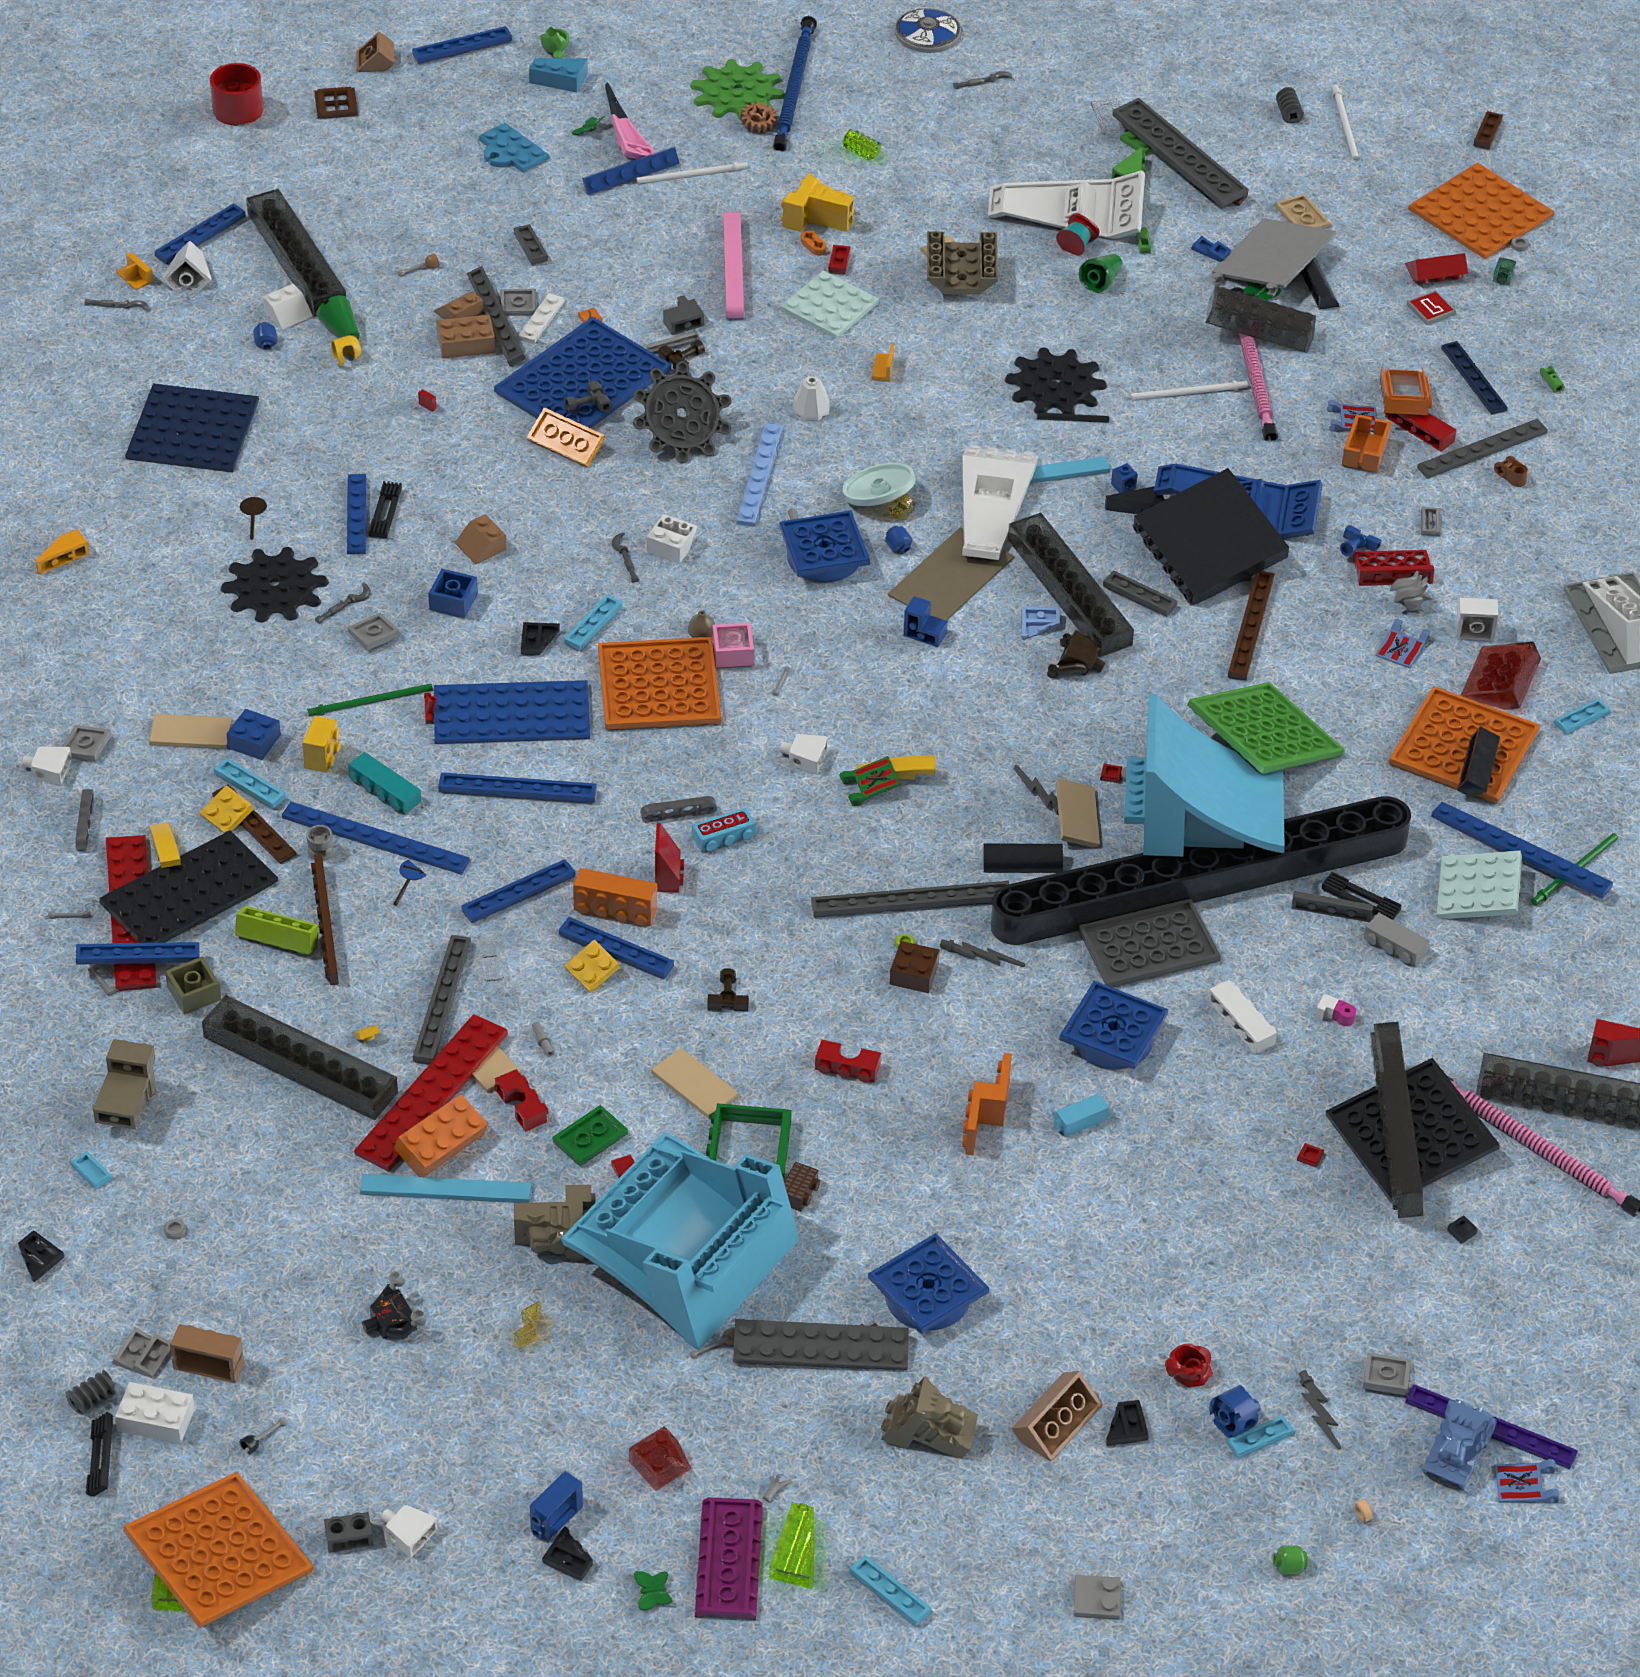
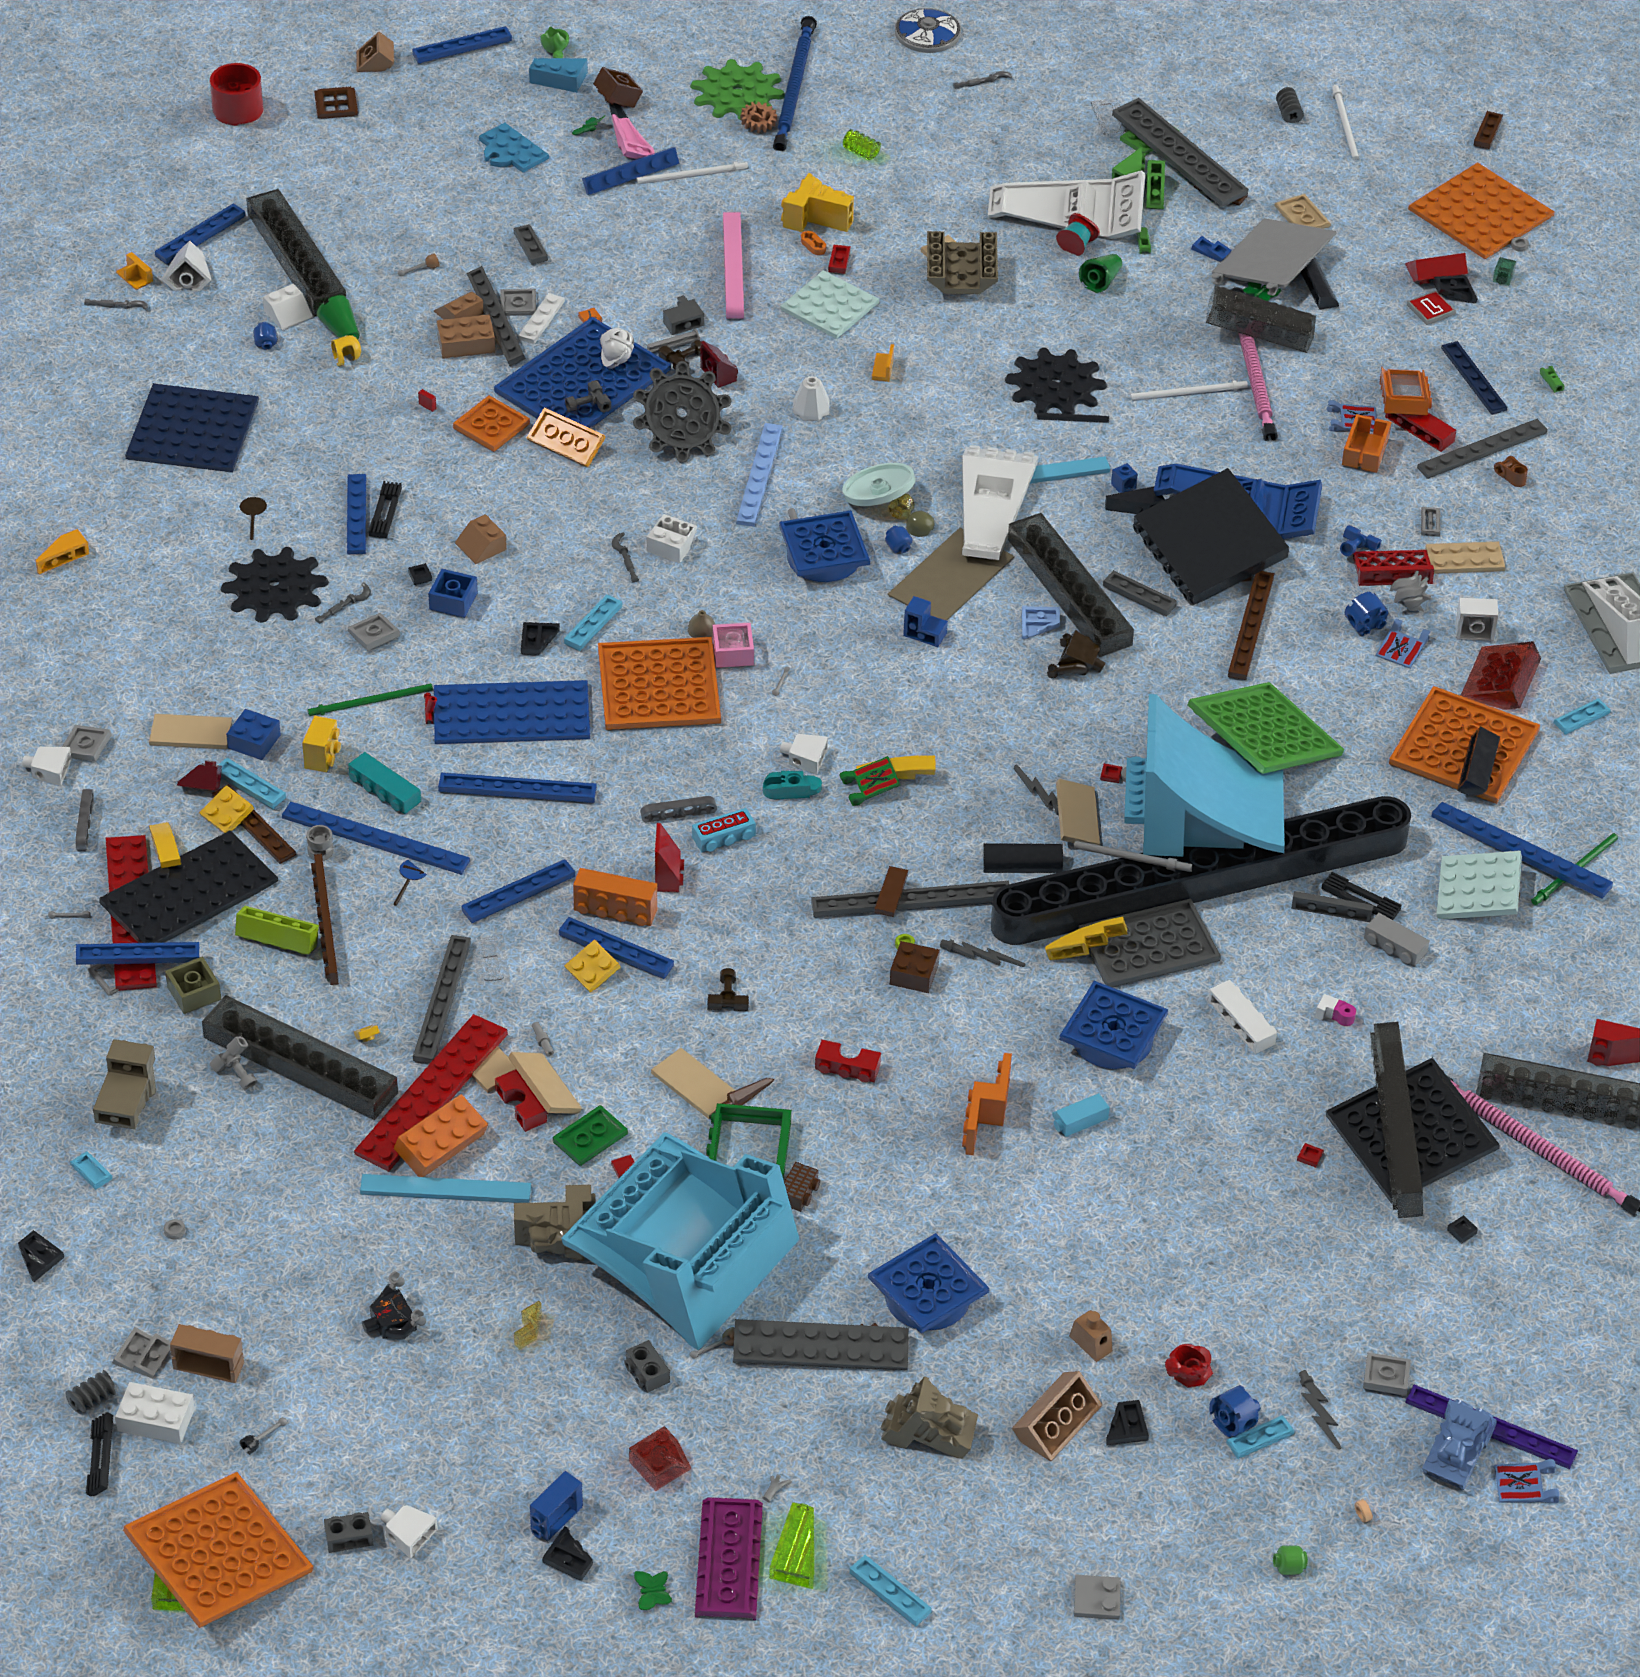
none -> dark red slope [177,760,222,790]
none -> light grey bar [210,1036,257,1091]
none -> black plate [408,563,432,585]
none -> orange plate [453,395,530,452]
none -> tan tile [508,1052,582,1114]
none -> reddish brown brick [593,67,643,108]
none -> white helmet [600,328,634,369]
none -> dark grey brick [624,1340,670,1393]
none -> dark red slope [700,341,738,388]
none -> reddish brown bar [721,1078,775,1105]
none -> teal piece [762,771,822,800]
none -> reddish brown tile [874,866,909,917]
none -> olive hair [906,511,935,537]
none -> yellow slope [1045,916,1128,960]
none -> medium nougat torso [1069,1310,1113,1362]
none -> light grey bar [1074,841,1192,872]
none -> bright green slope [1146,160,1165,209]
none -> blue brick [1344,592,1388,636]
none -> tan plate [1425,541,1505,574]
none -> black wing [1433,275,1478,303]

